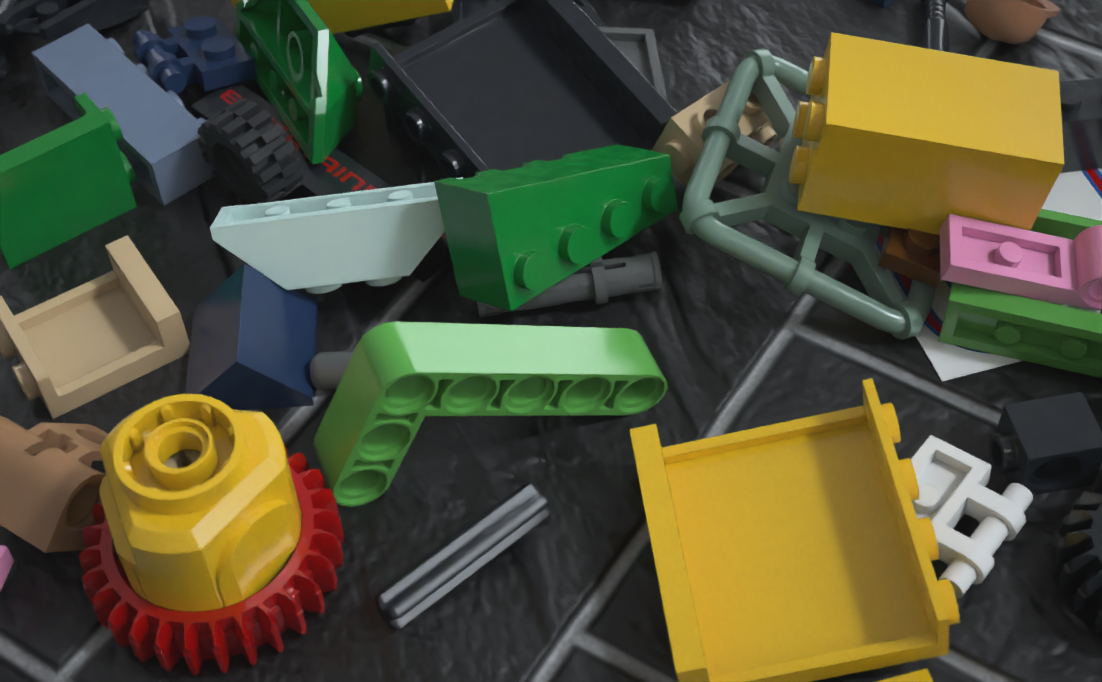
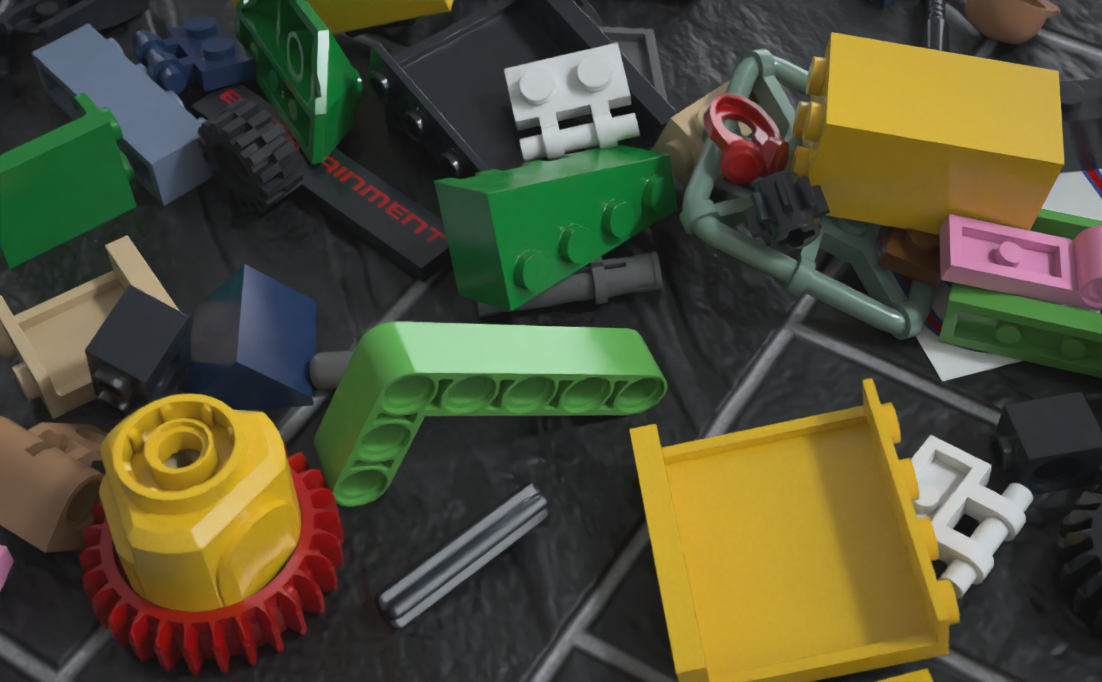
light aqua wedge [210,177,464,294] -> none
none -> black brick [85,284,192,419]
none -> white plate [504,42,640,162]
none -> red piece [704,93,789,184]
none -> black gear [743,171,830,252]

